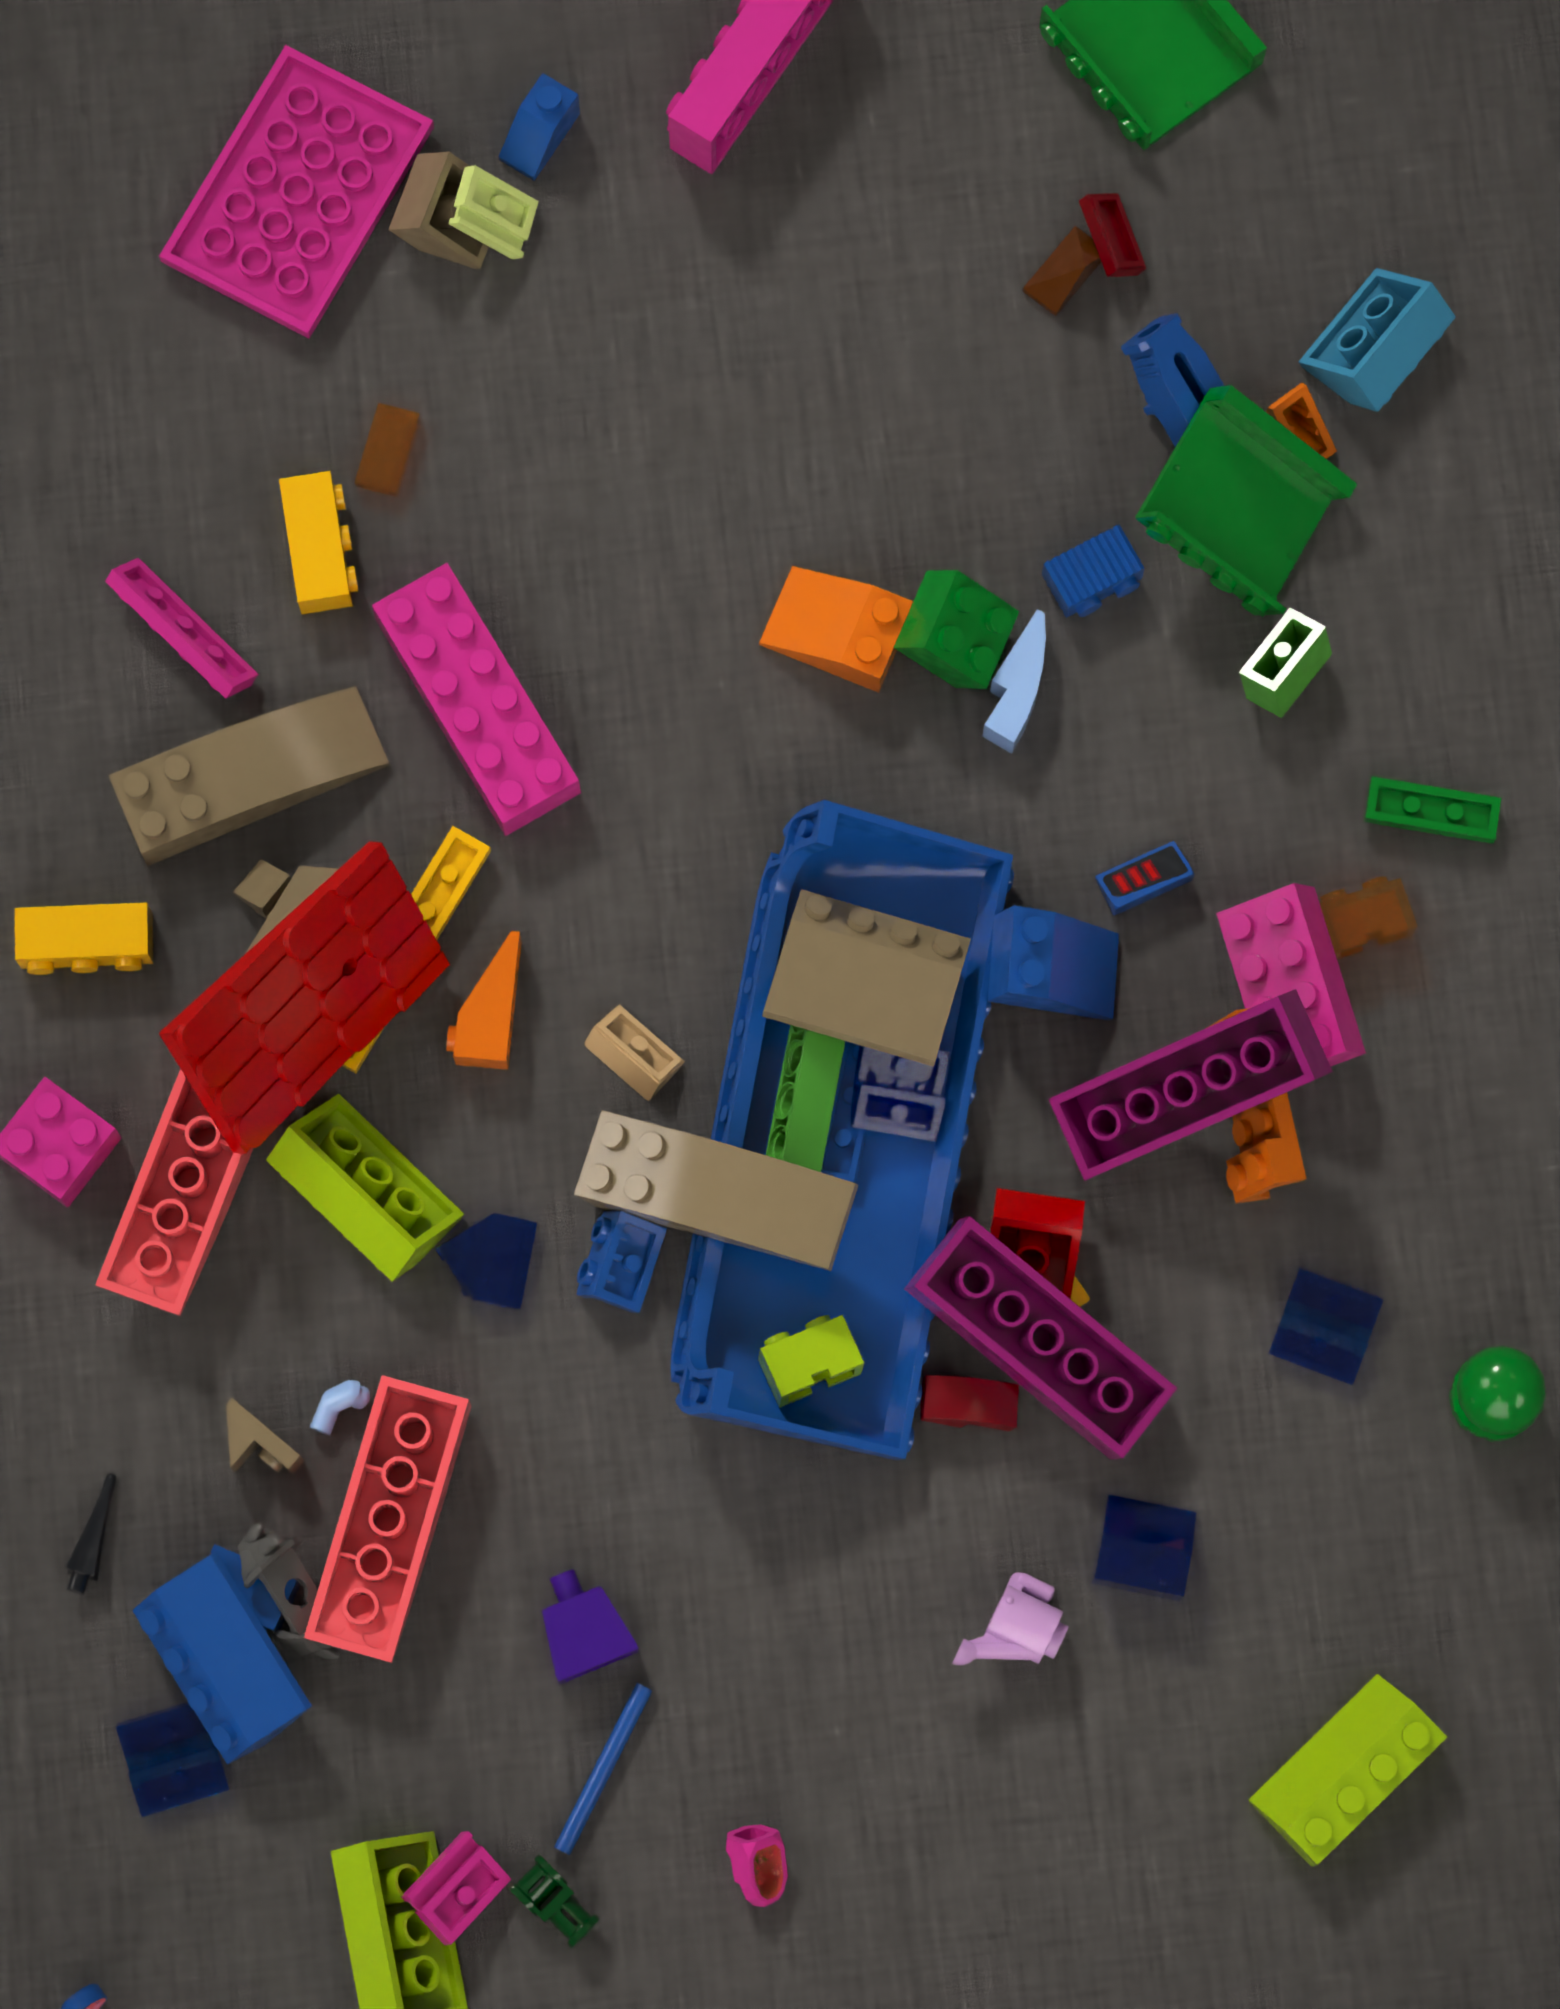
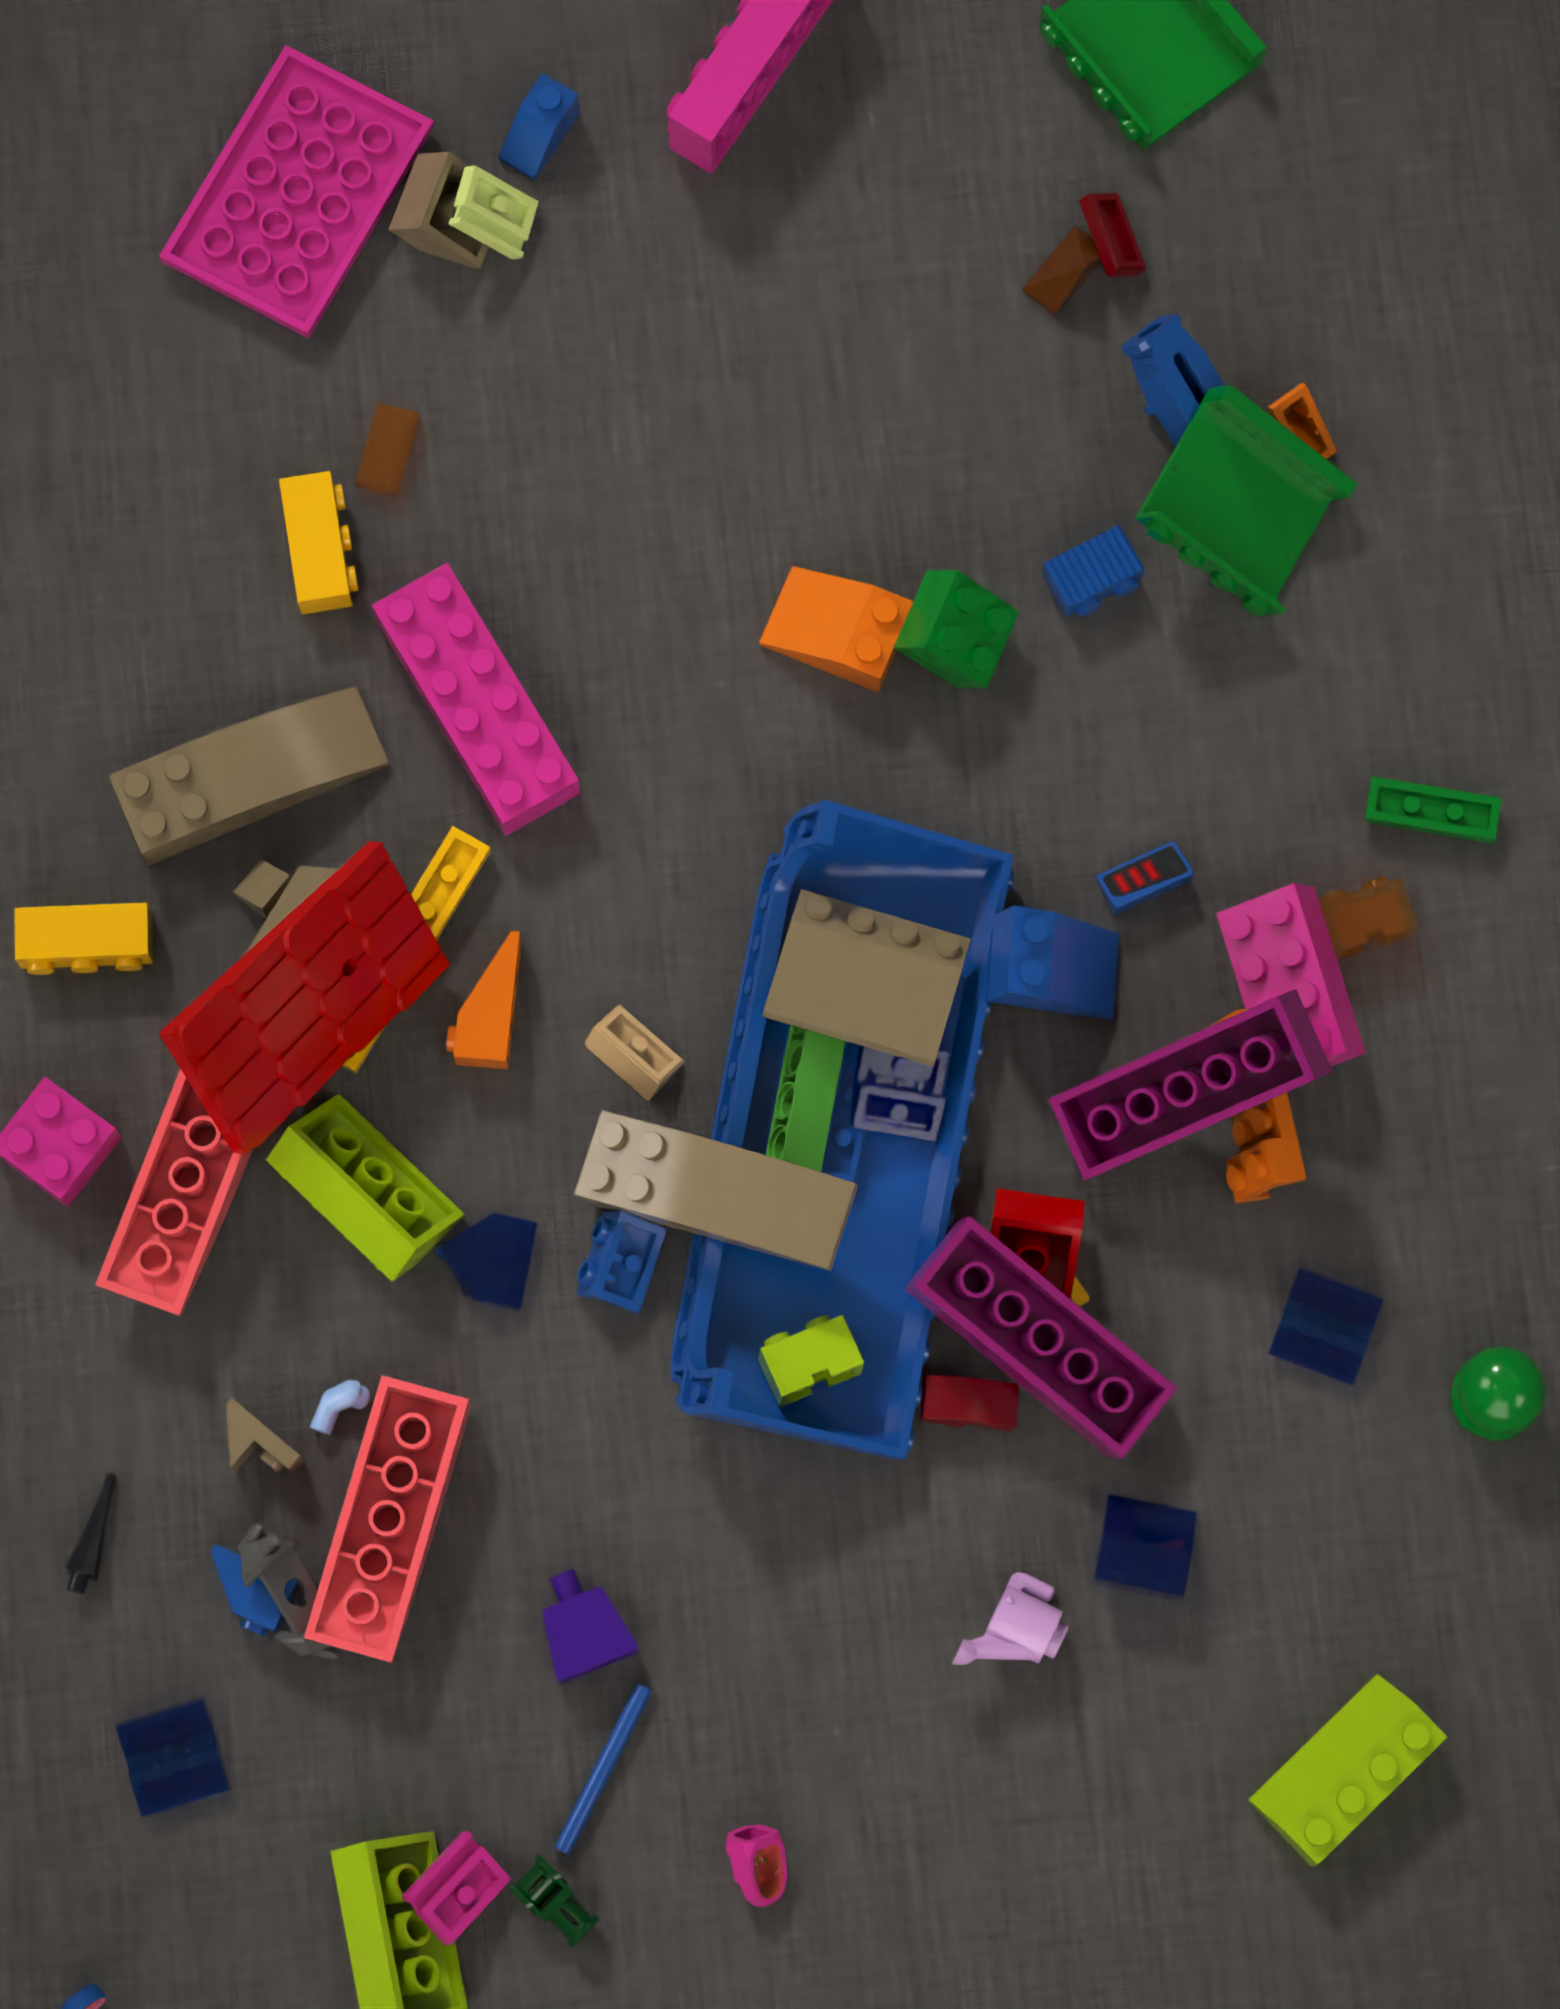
dark pink plate [105,558,259,699] -> none
blue slope [132,1552,312,1765] -> none
light blue slope [982,609,1046,754] -> none
bright green brick [1239,608,1332,718] -> none
dark azure slope [1298,268,1456,412] -> none

